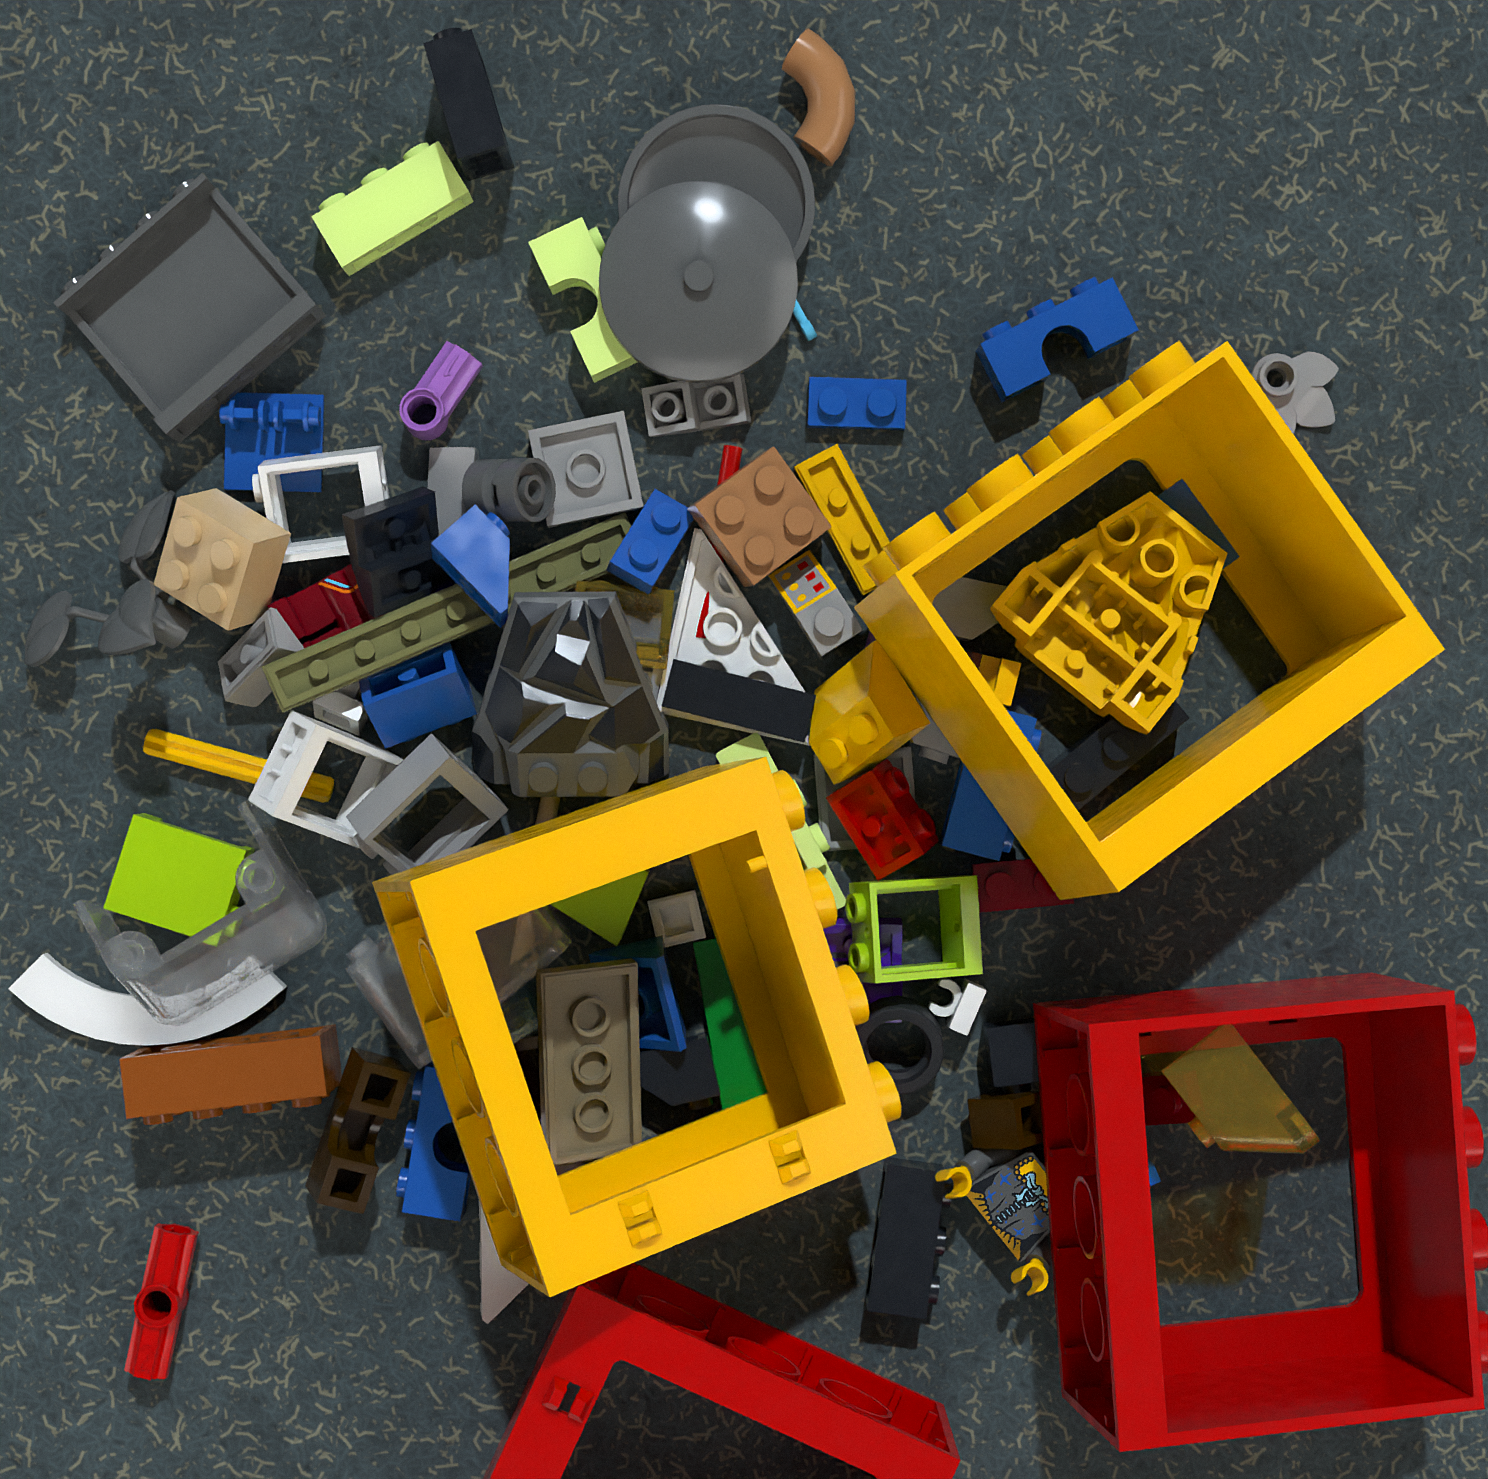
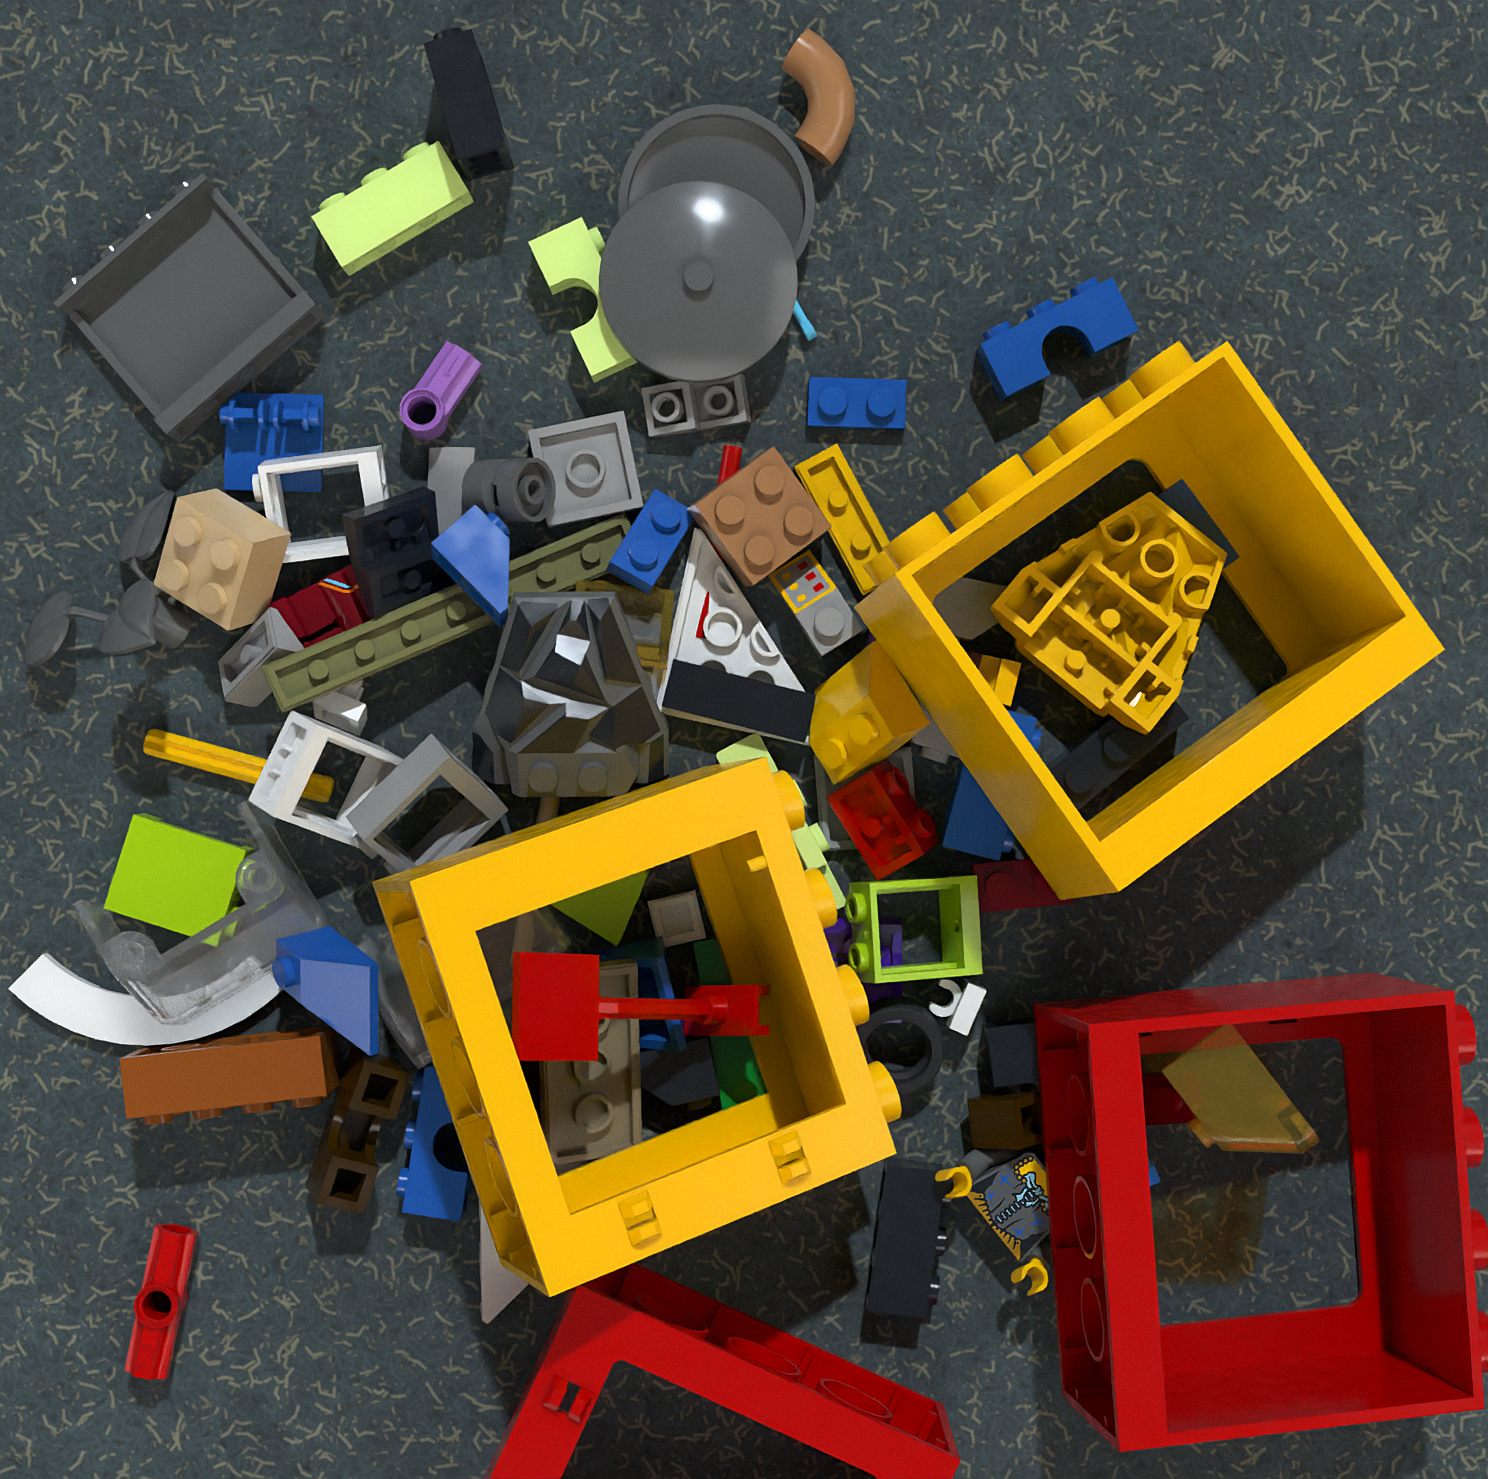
blue brick [359,642,477,749] -> none
light grey plate [1251,352,1339,434] -> none
none -> blue slope [272,926,379,1056]
none -> red piece [512,952,770,1061]

